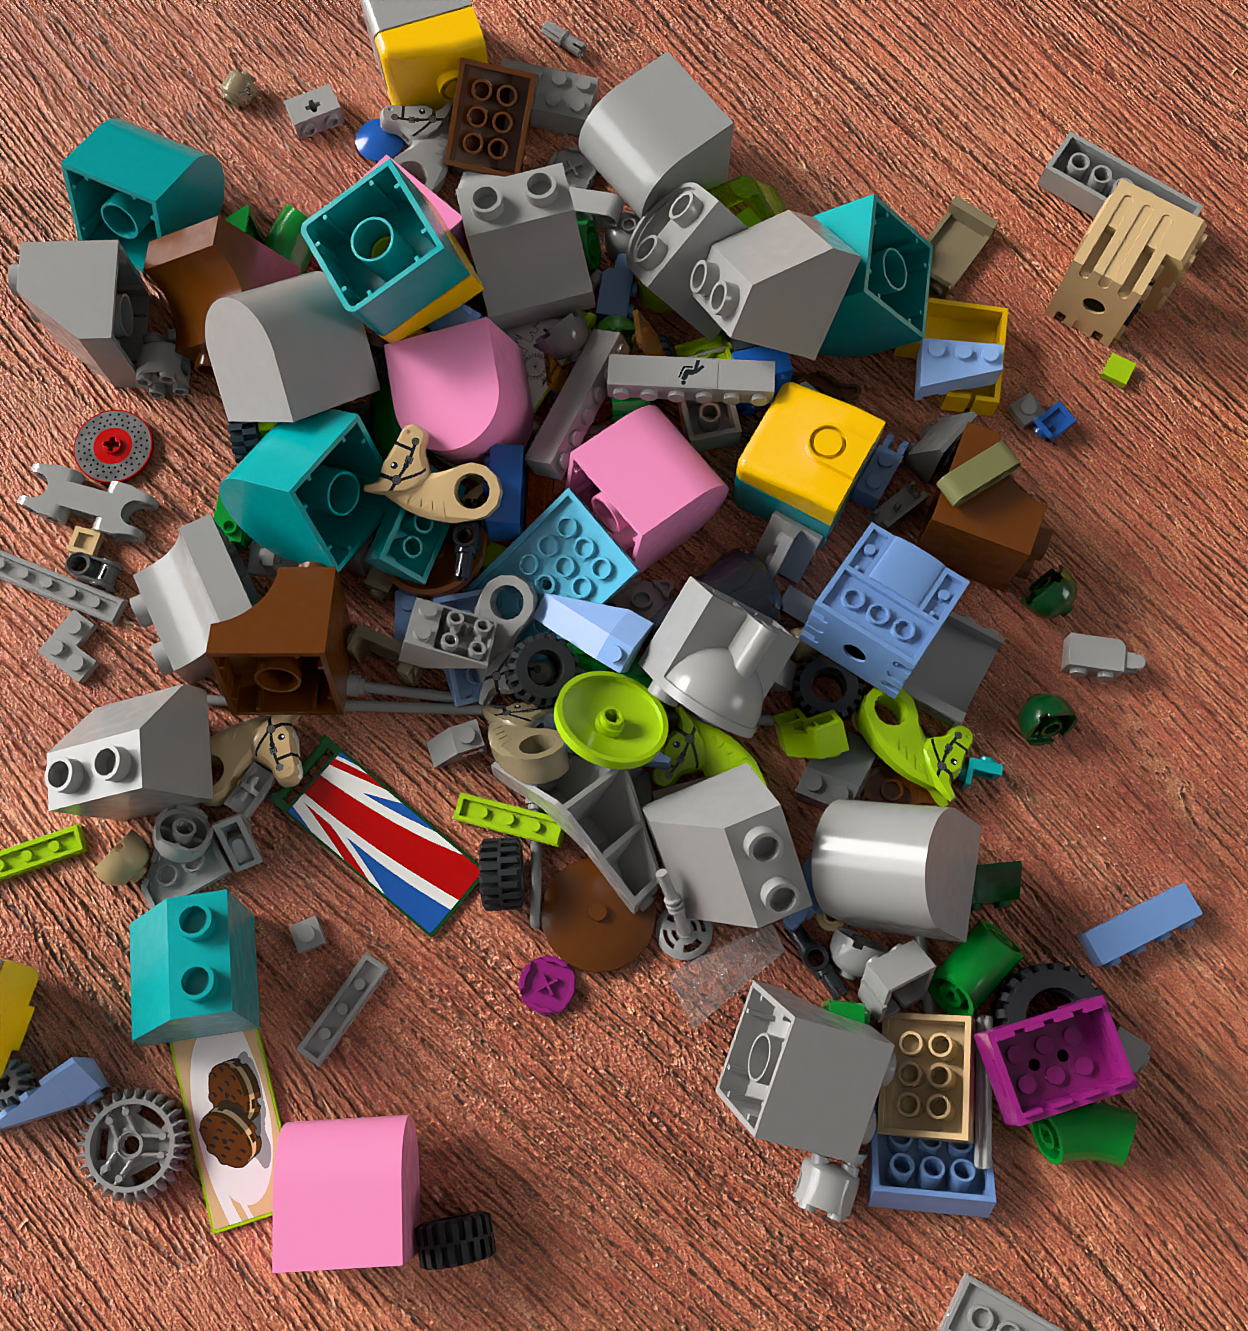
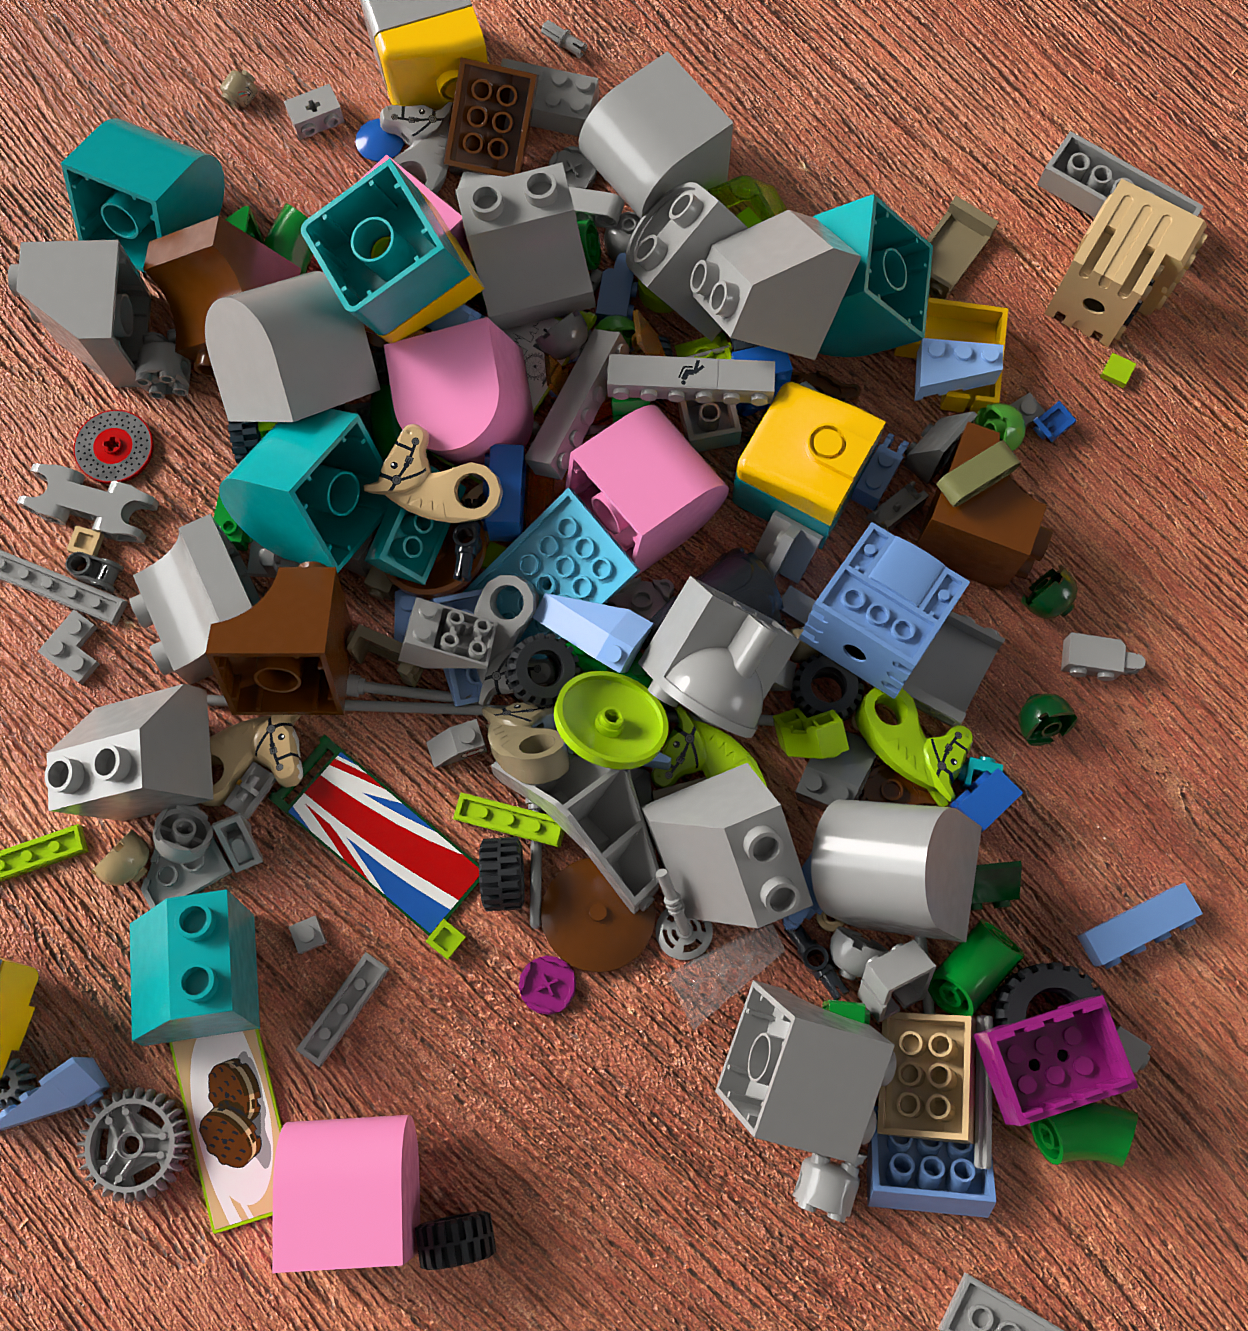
none -> lime plate [425,919,466,960]
none -> blue brick [949,768,1023,833]
none -> bright green cylinder [975,403,1026,451]

